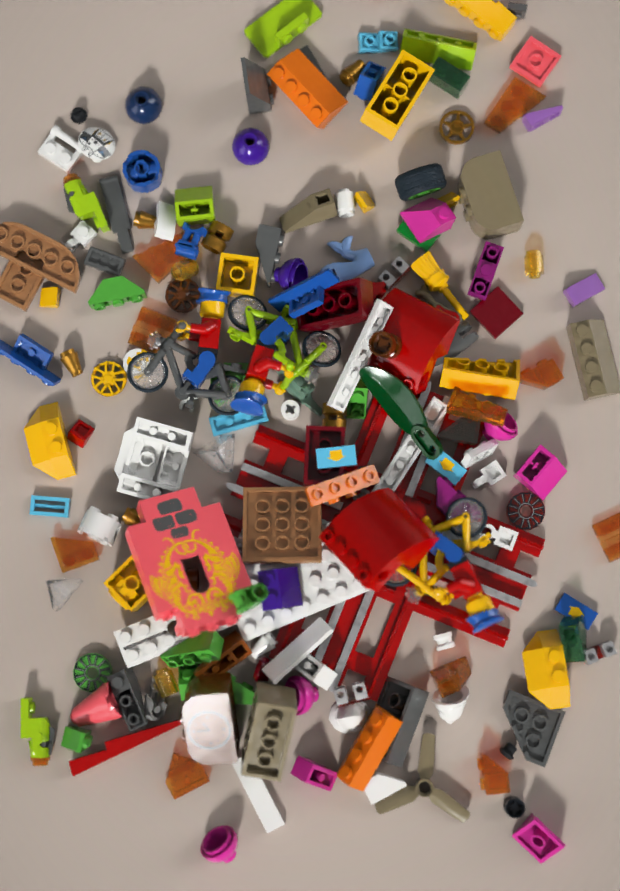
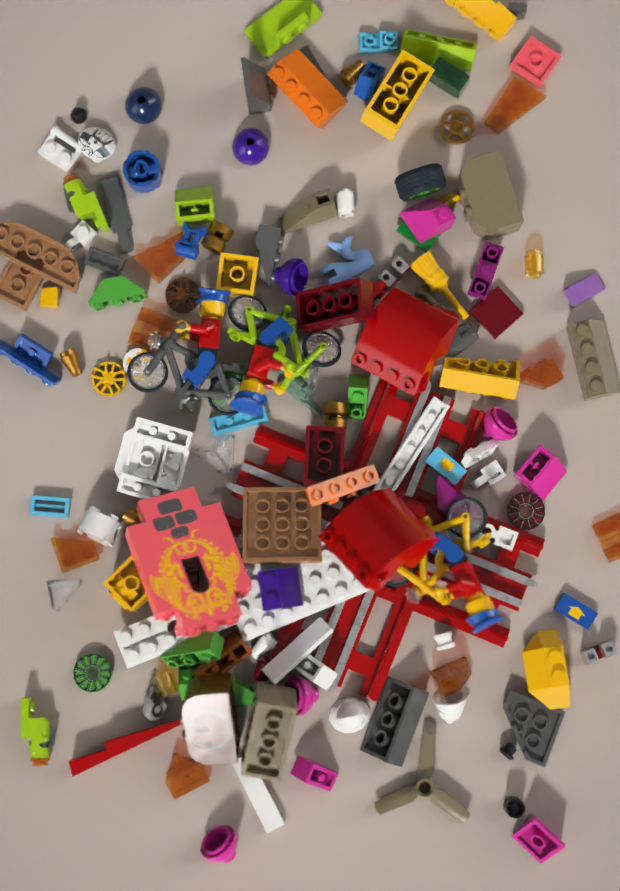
yellow wedge [24,402,76,480] -> none
bright green slope [61,725,93,753] -> none
red slope [67,419,95,448] -> none
coral cone [70,682,123,727] -> none
dark grey slope [107,667,148,732] -> none
pearl gold cone [133,210,157,229] -> none
white slope [154,201,176,241] -> none
clear yellow brick [171,259,199,281] -> none
bright green piece [228,583,268,615] -> none
blue bracket [268,268,339,319] -> none
white wheel [281,400,300,420] -> none
medium azure tile [316,445,357,469] -> none
white tile [327,299,394,413] -> none
flat silver piece [333,680,369,708] -> none
orange slope [336,704,403,792] -> none
yellow slope [354,191,375,213] -> none
dark green plant [359,366,443,460] -> none
white slope [364,772,407,805] -> none
reddish brown wheel [369,331,402,359] -> none
clear smoke slope [437,415,481,446] -> none
clear orange wing [446,386,508,427] -> none
clear orange slope [477,753,510,795] -> none
medium lavender slope [522,105,563,132] -> none
clear green slope [558,616,586,663] -> none

